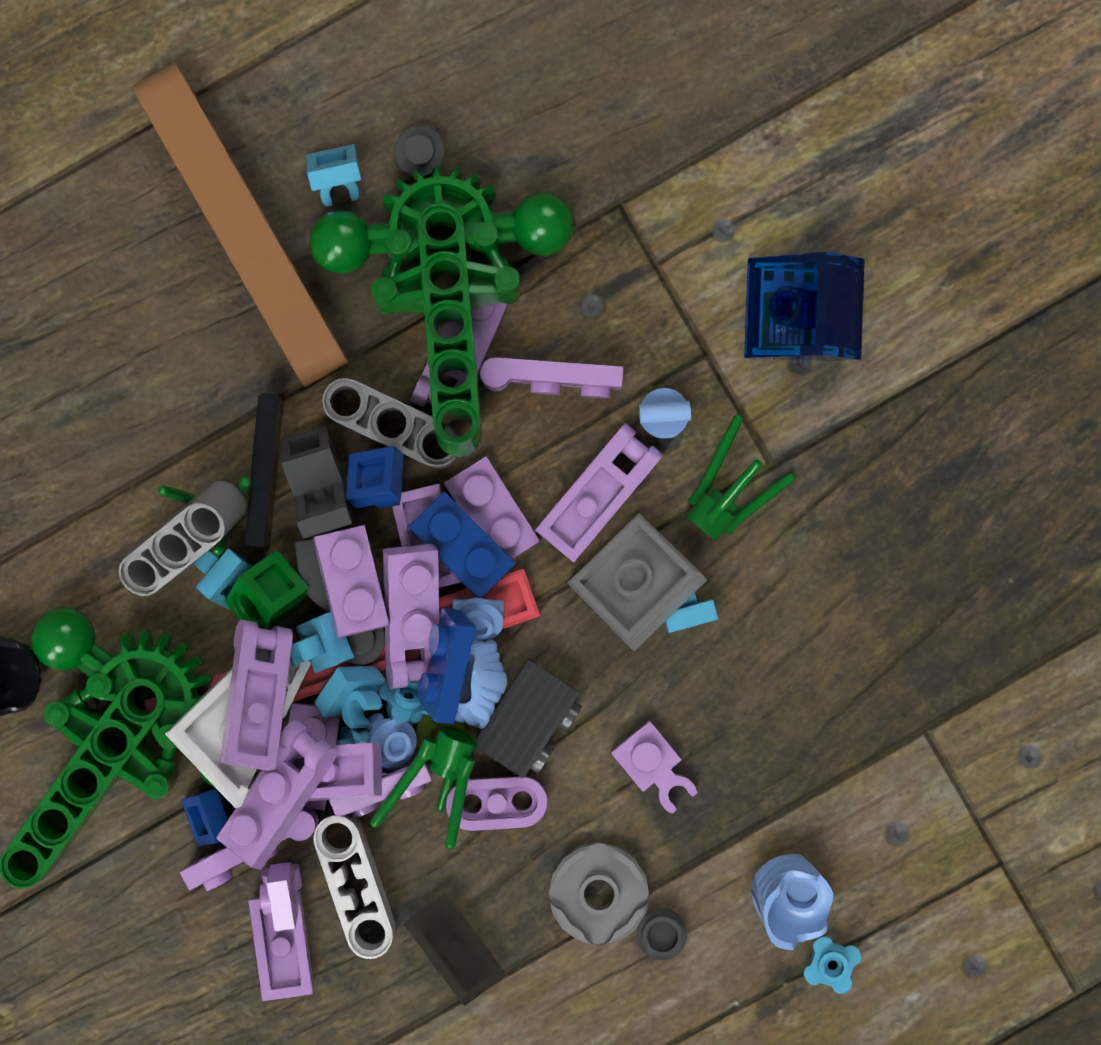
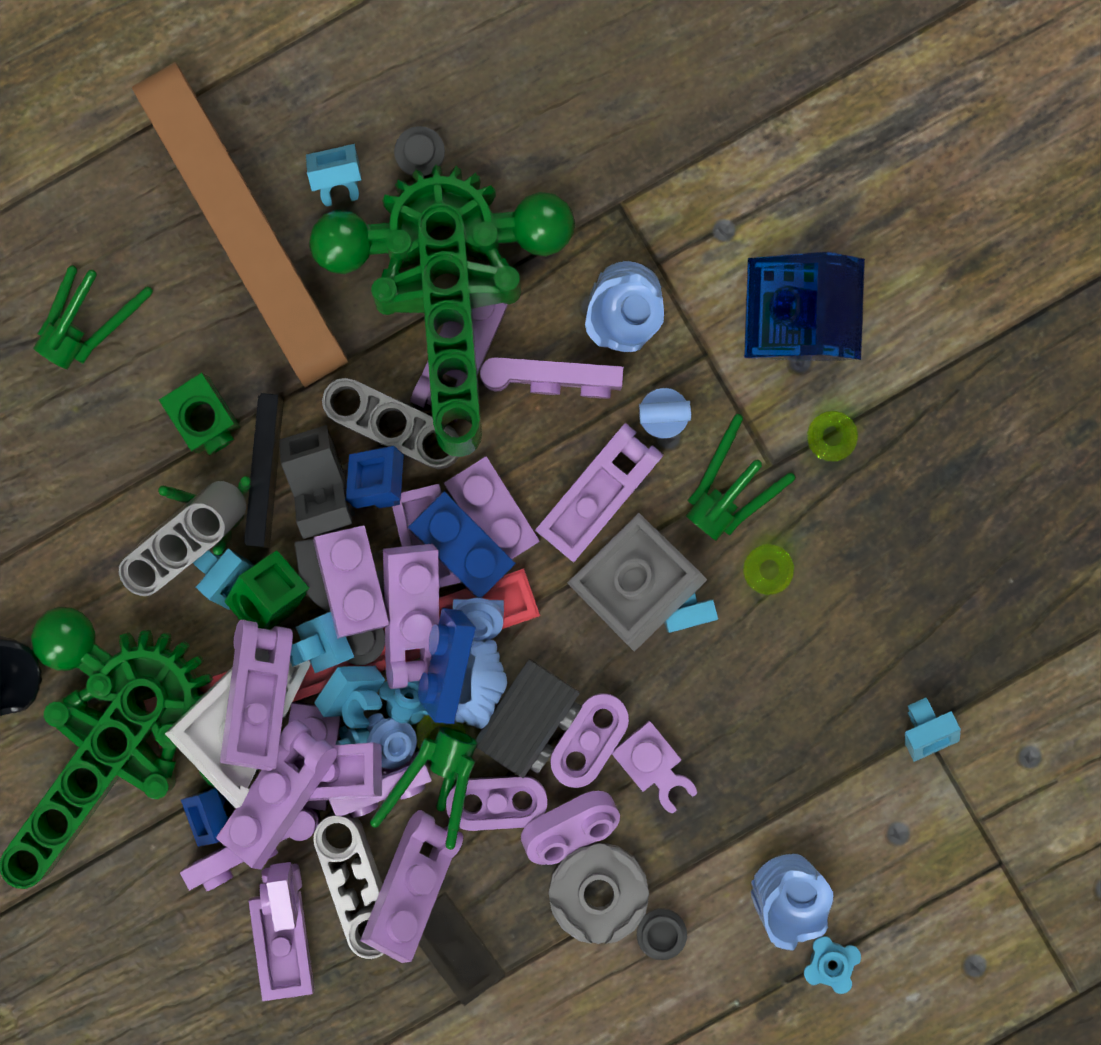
none -> green plant [33,265,153,370]
none -> green brick [159,372,241,456]
none -> lavender plate [360,810,463,963]
none -> lavender plate [521,791,620,865]
none -> lavender plate [551,693,629,788]
none -> light blue hair [585,261,664,352]
none -> clear neon green plate [743,544,794,595]
none -> clear neon green plate [807,411,858,462]
none -> medium azure tile [905,698,961,762]

